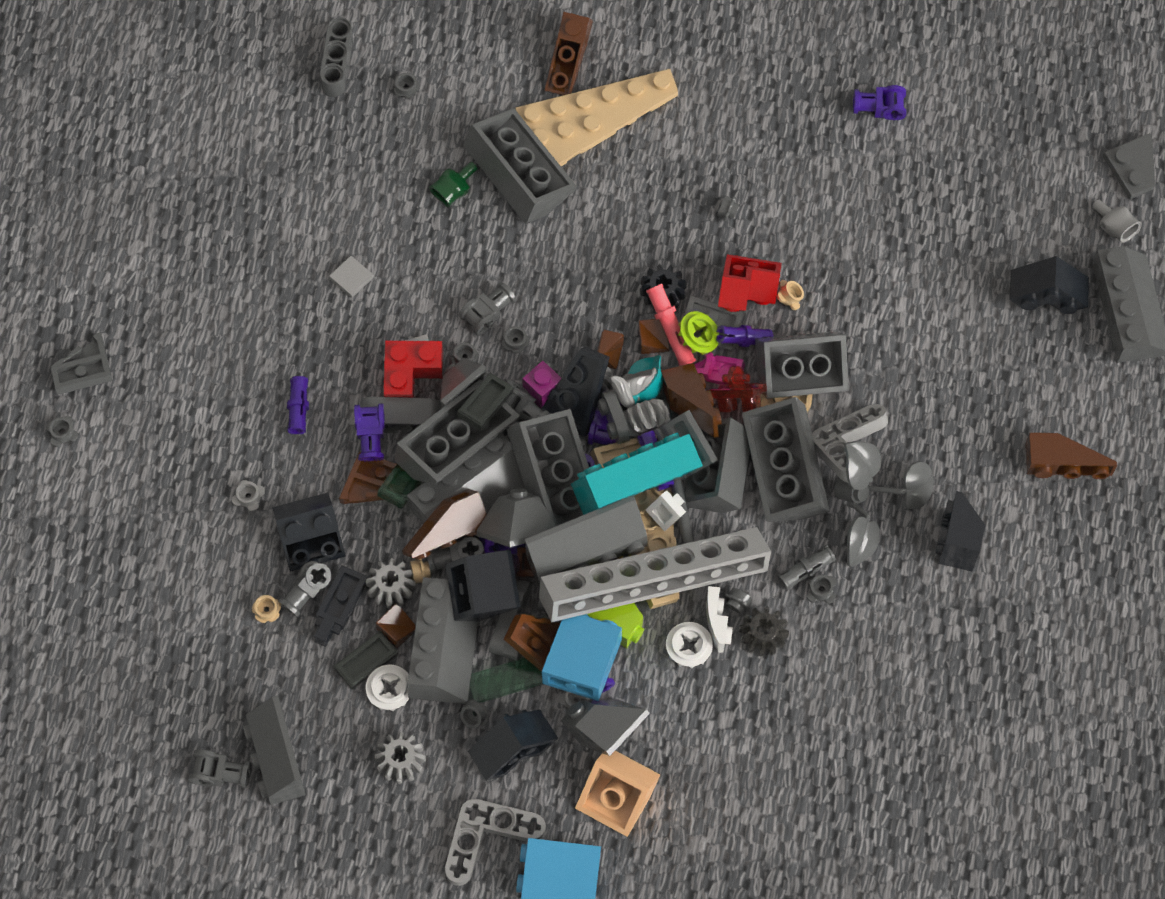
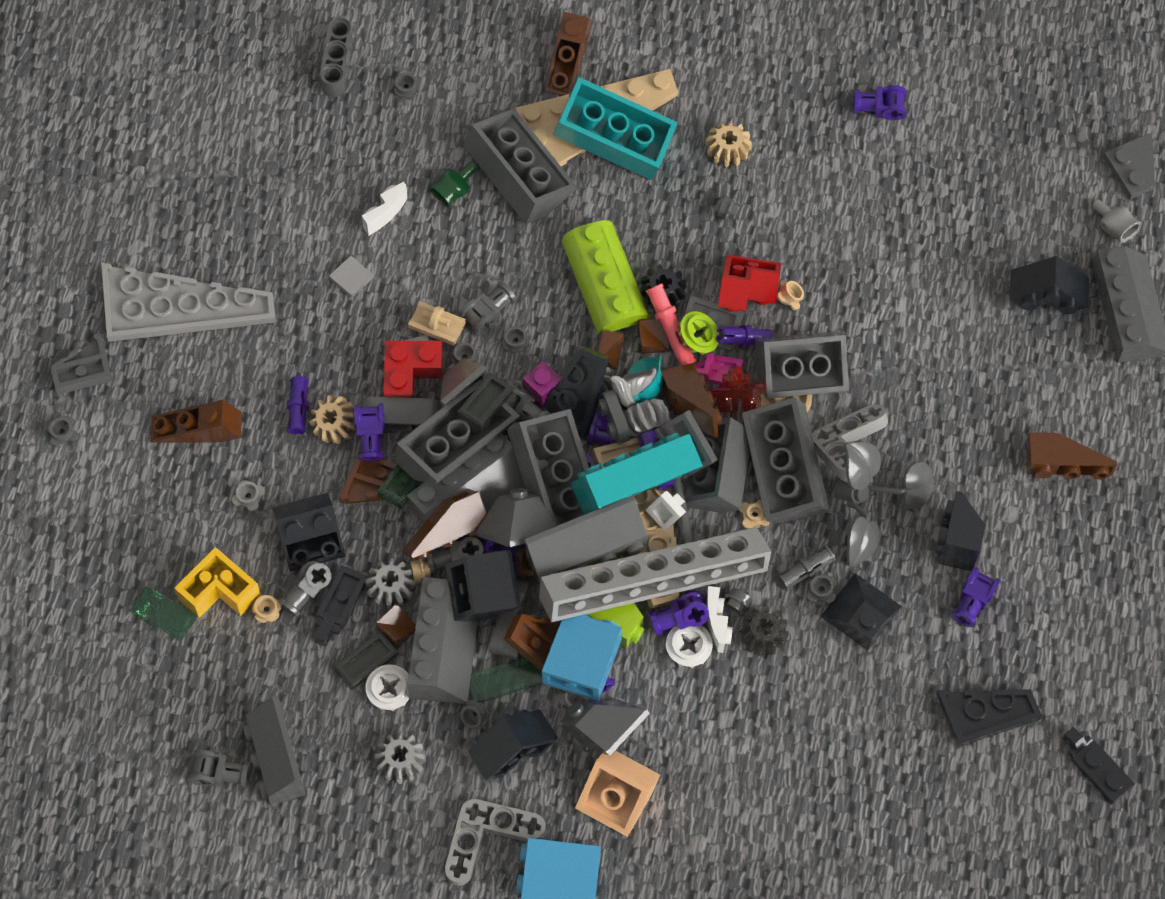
none -> light grey wing [101,262,276,342]
none -> clear green slope [129,586,198,641]
none -> reddish brown slope [150,400,242,443]
none -> yellow brick [174,547,261,618]
none -> tan gear [309,395,356,444]
none -> white slope [362,182,407,236]
none -> tan hips [408,301,466,346]
none -> teal brick [552,77,678,180]
none -> lime container [561,220,651,336]
none -> dark purple connector [649,590,709,636]
none -> tan gear [705,121,752,168]
none -> tan plate [739,500,770,529]
none -> black slope [821,573,902,651]
none -> black wing [936,689,1042,747]
none -> dark purple connector [951,566,1001,628]
none -> black hinge [1062,727,1135,805]

